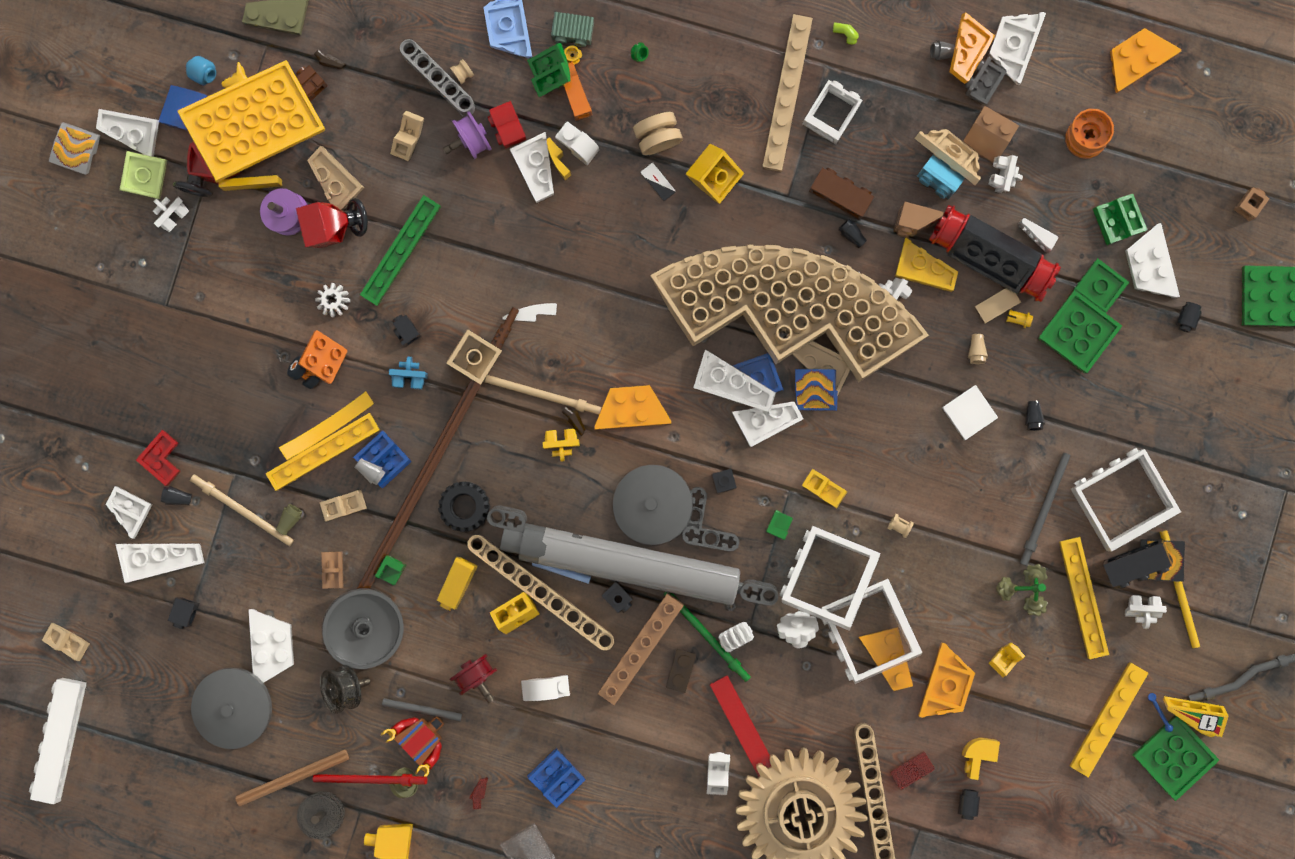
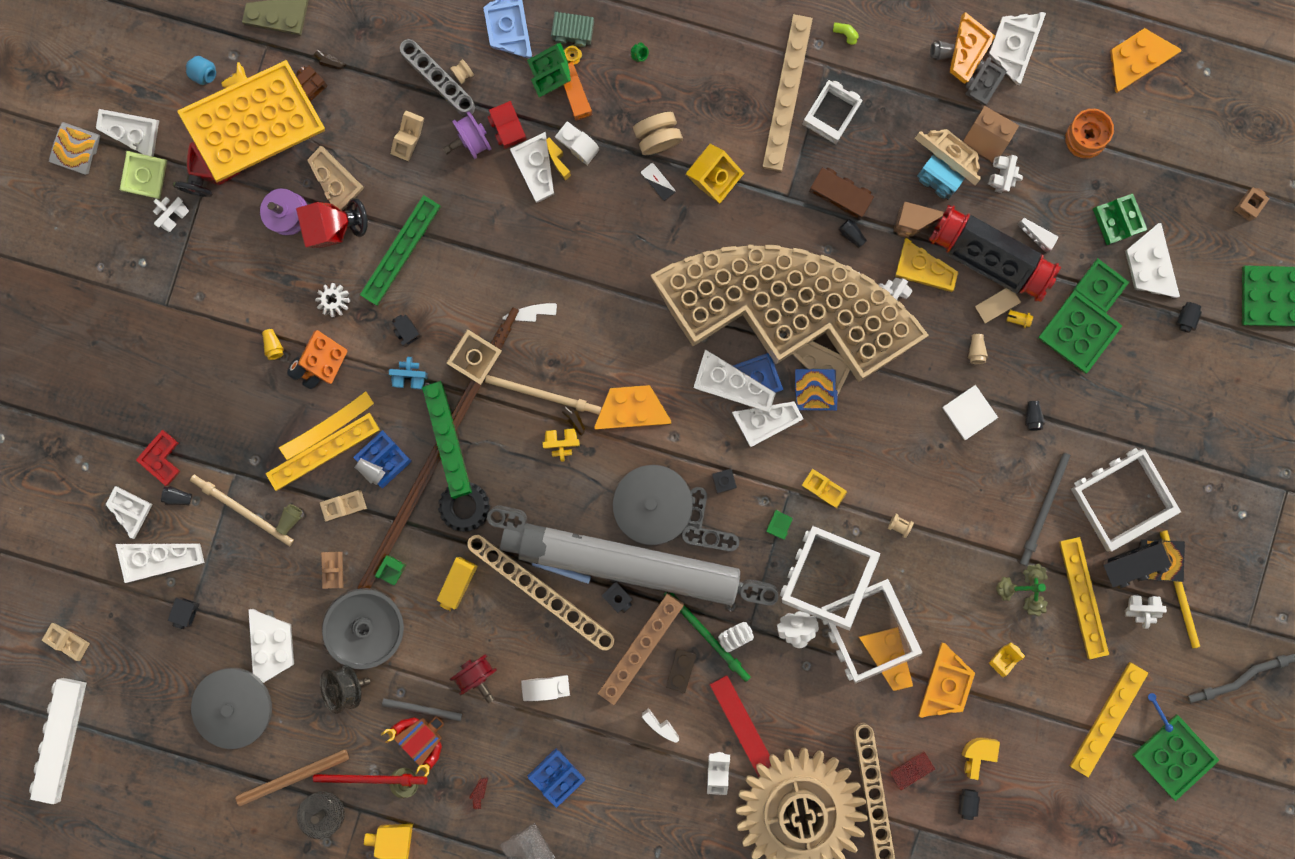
blue slope [159,85,208,131] -> none
yellow tile [219,175,282,191] -> none
yellow brick [490,592,540,634] -> none
yellow slope [1163,696,1228,737] -> none
none -> yellow cone [262,329,284,360]
none -> green plate [422,381,472,499]
none -> white slope [642,708,679,743]

